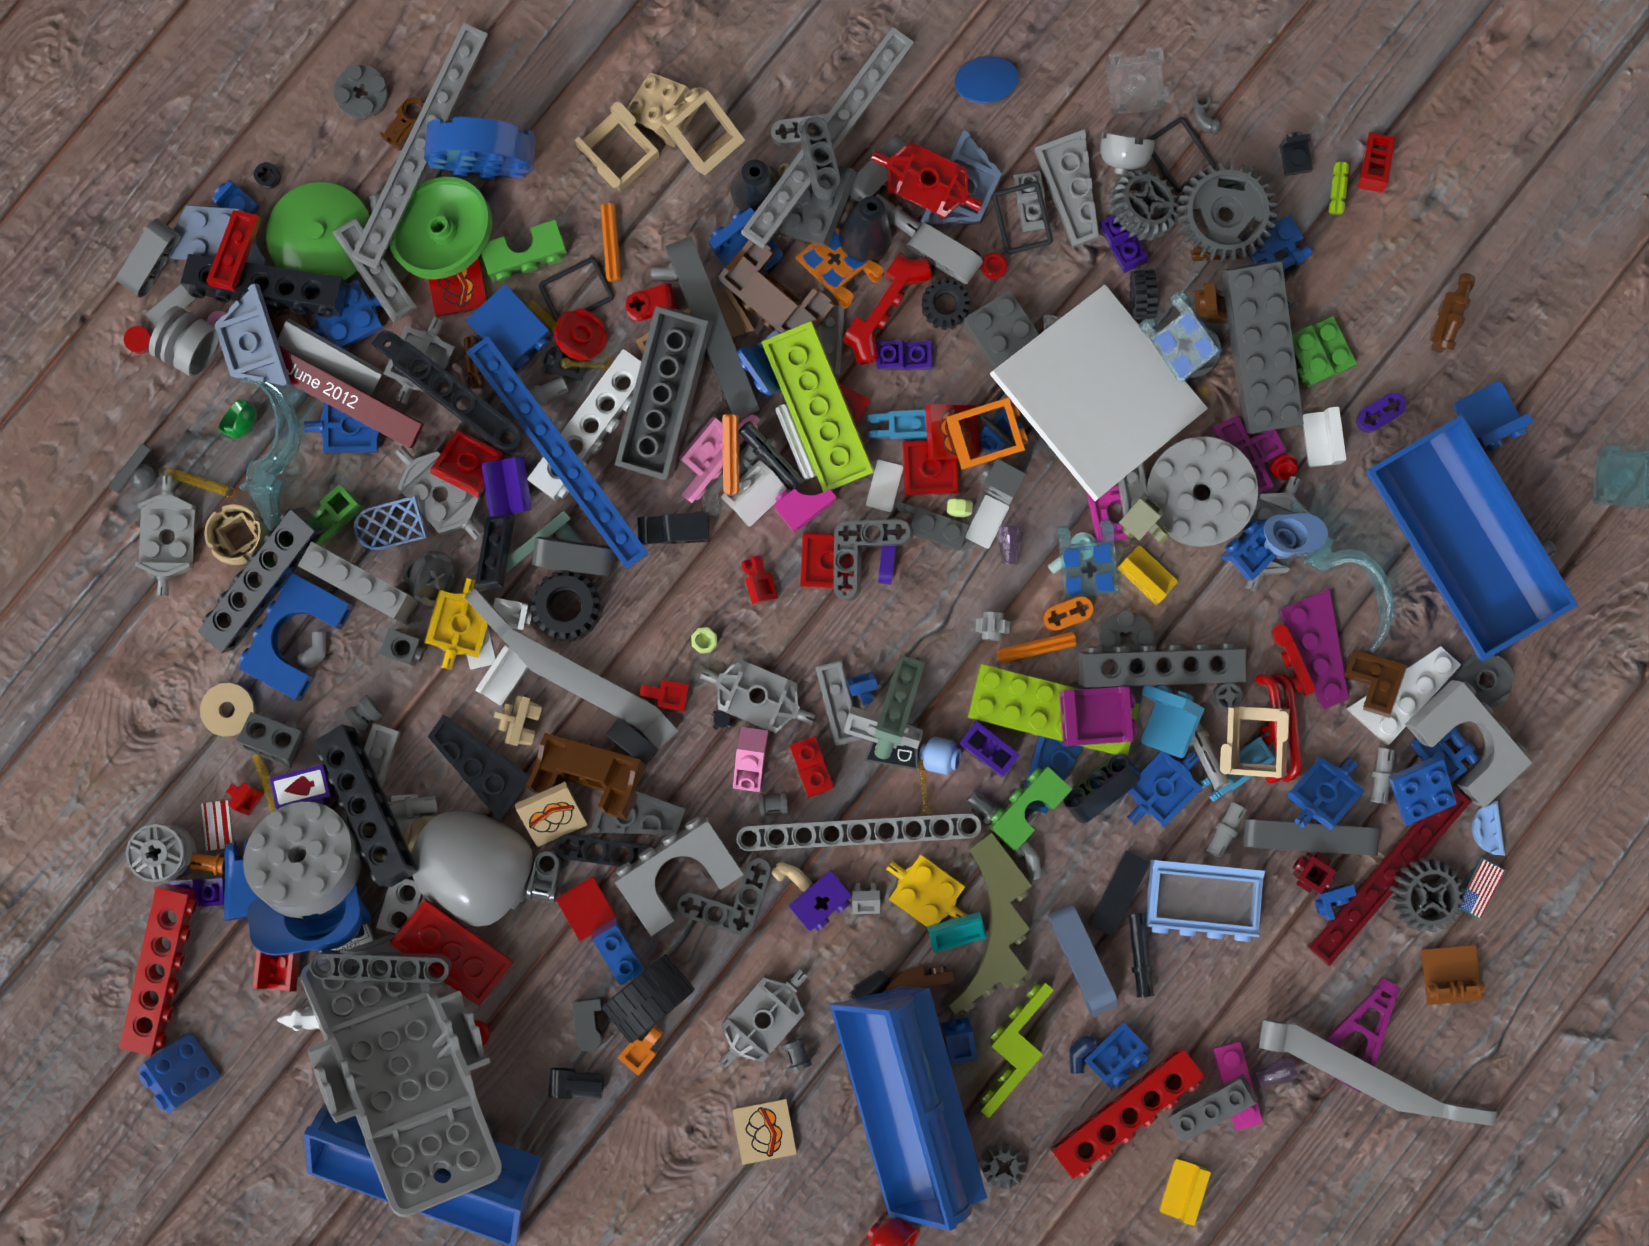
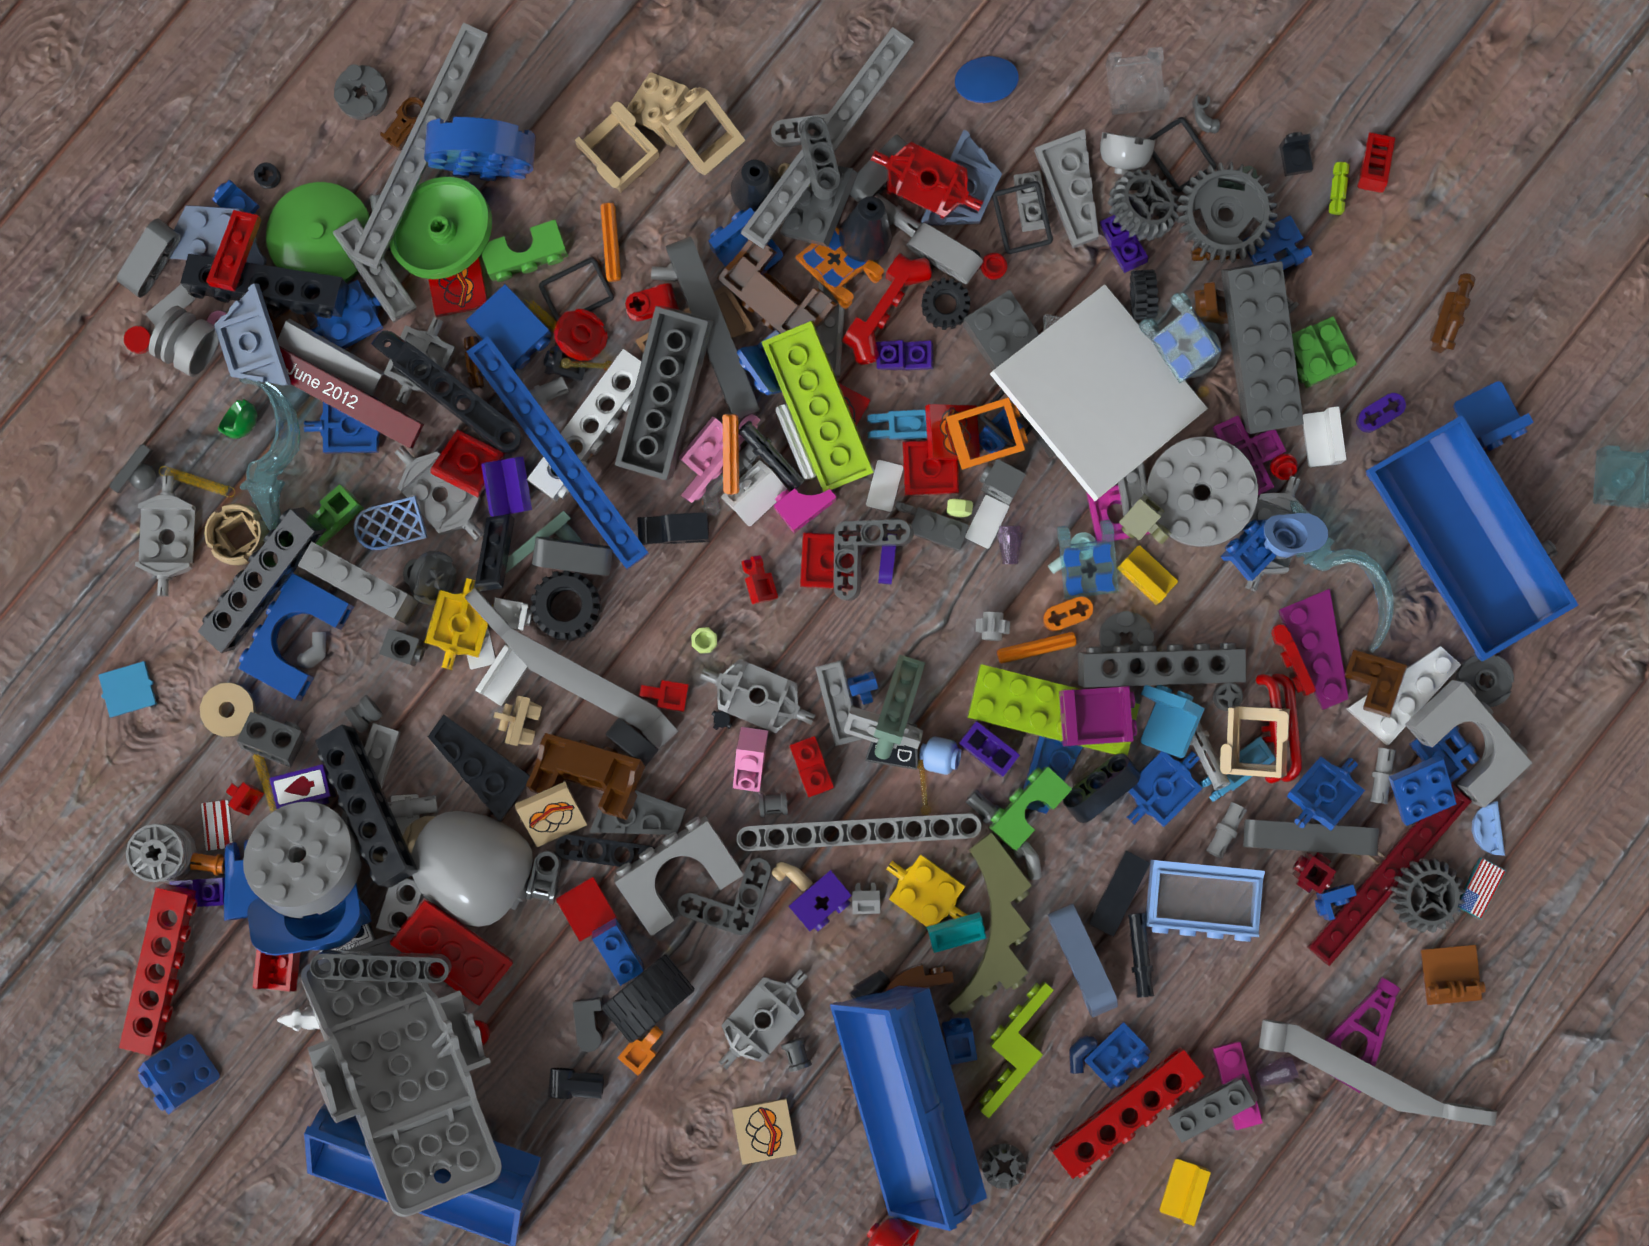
none -> dark azure piece [98,661,157,718]

